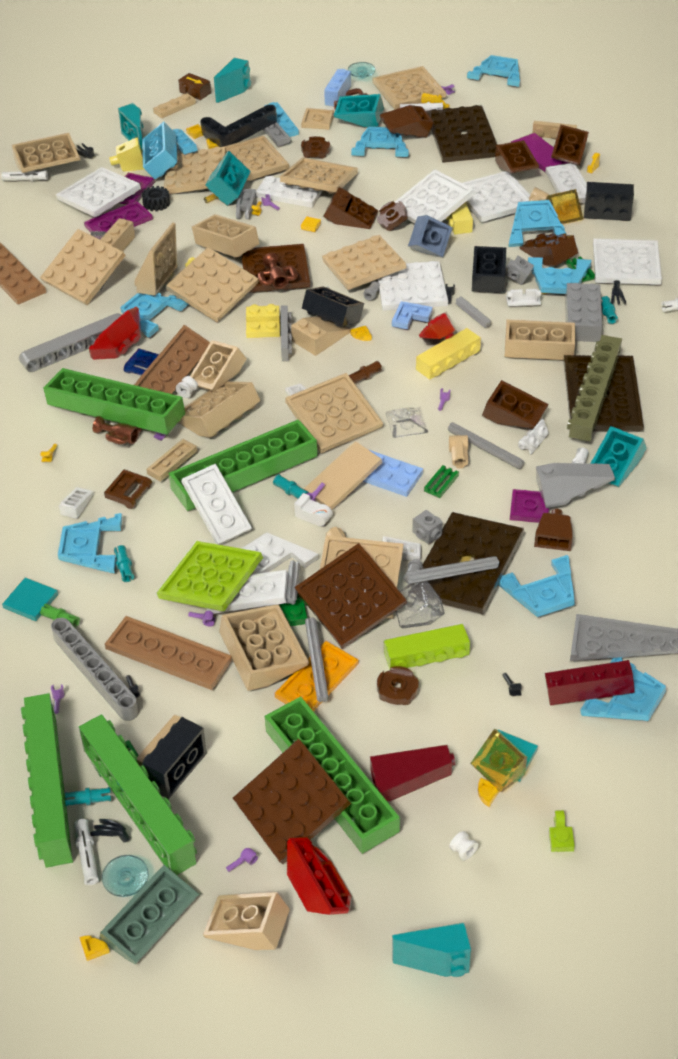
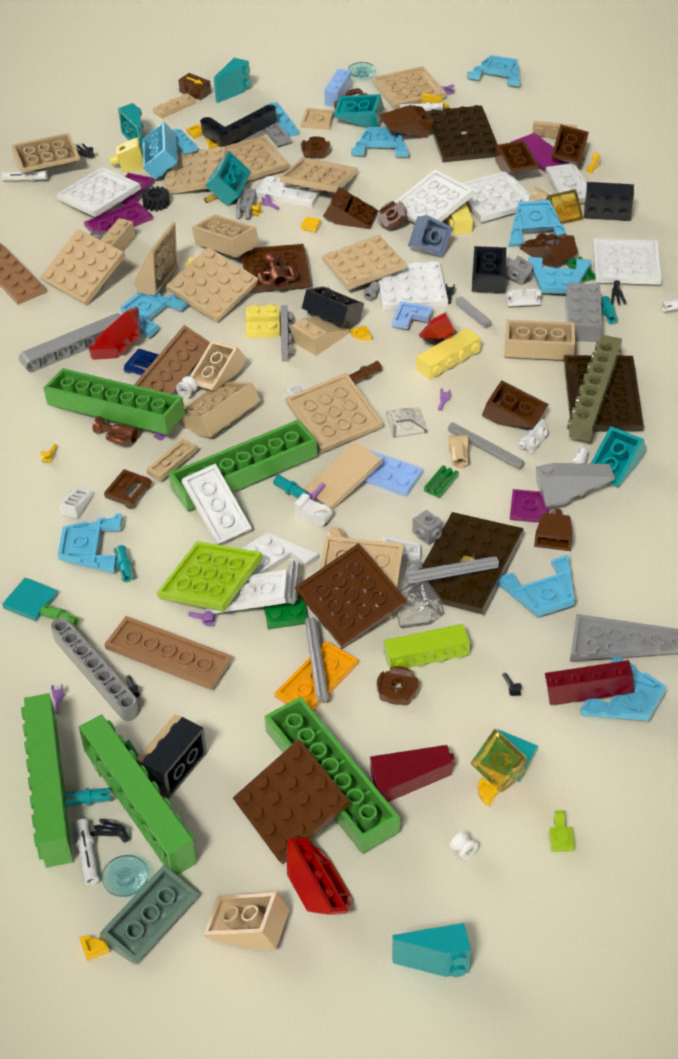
tan slope [219,604,309,691] -> none
medium lavender hand [226,848,258,872] -> none

